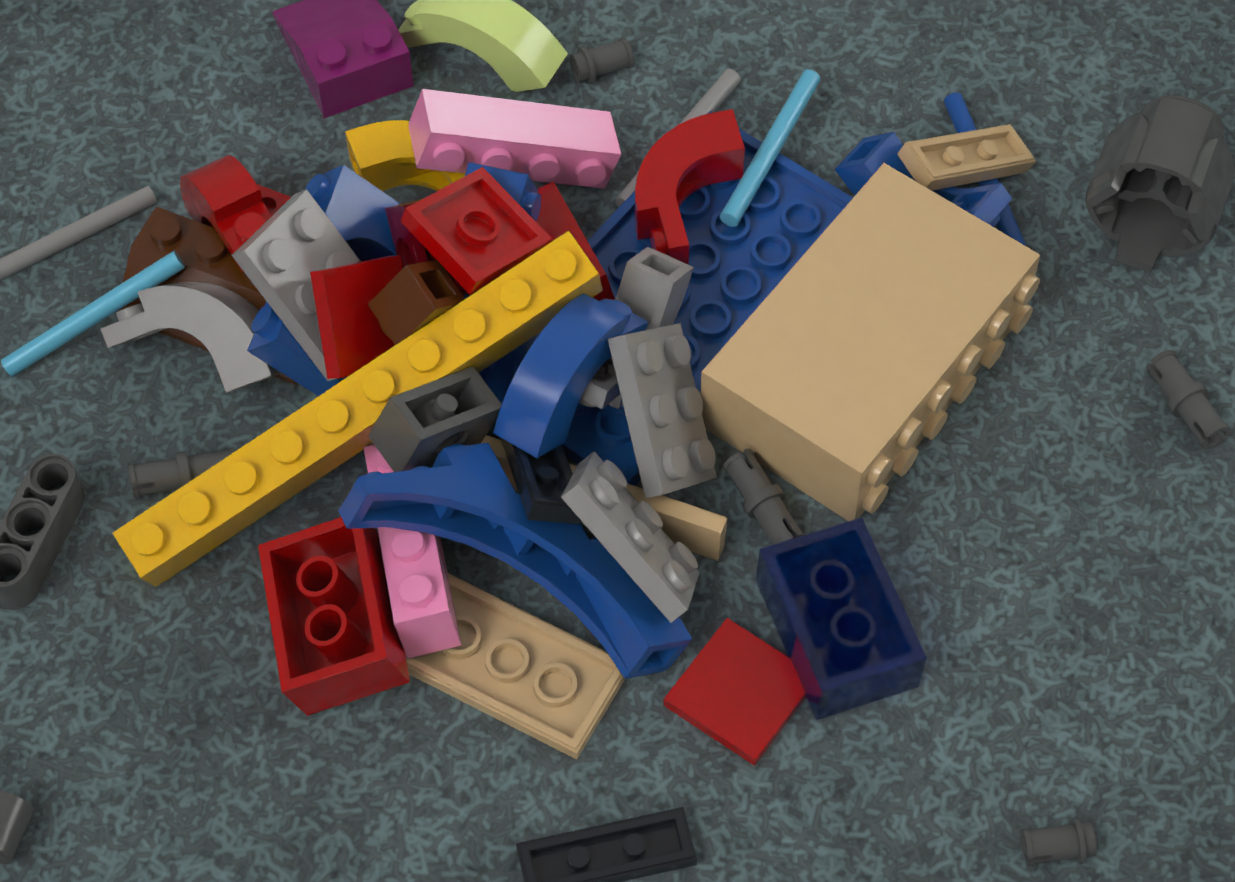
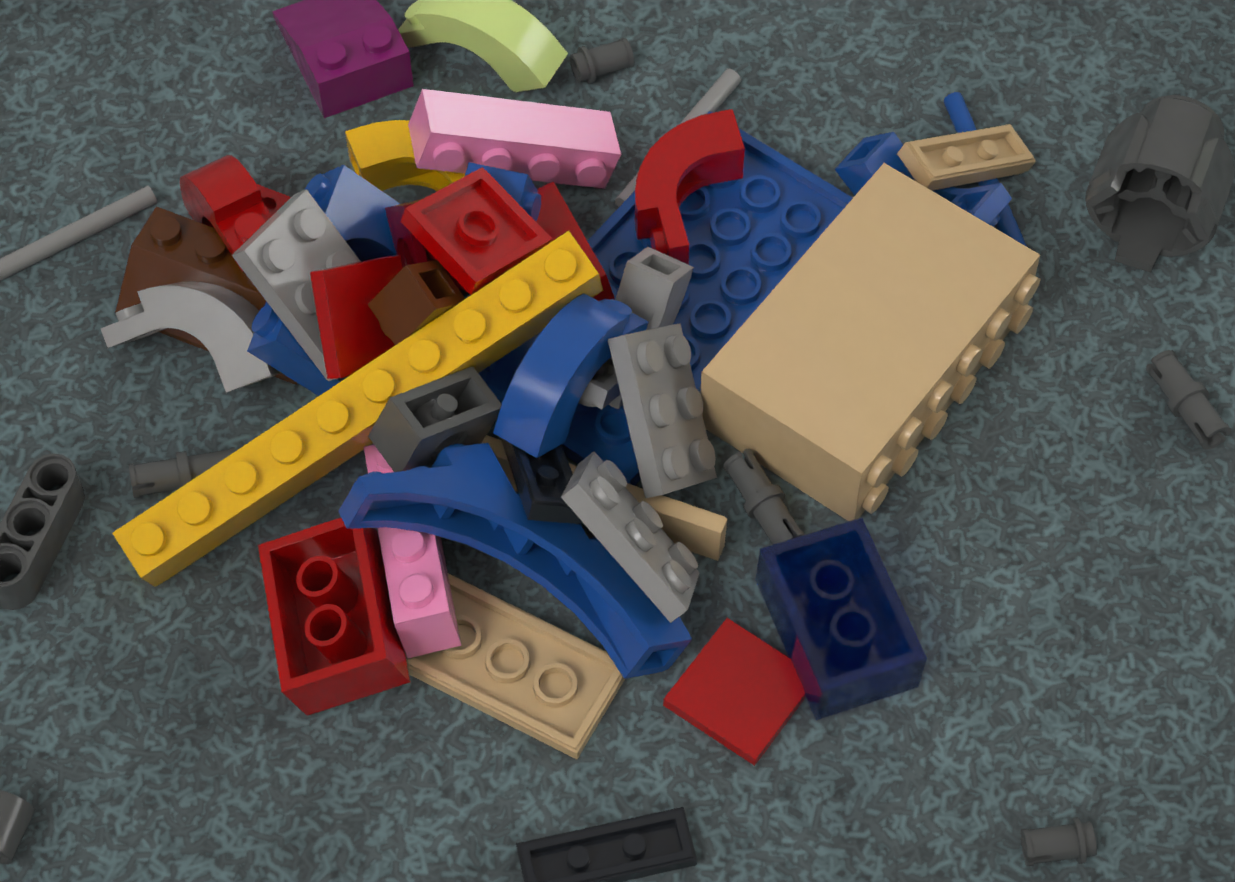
medium azure bar [1,250,186,377] -> none
medium azure bar [720,69,821,227] -> none

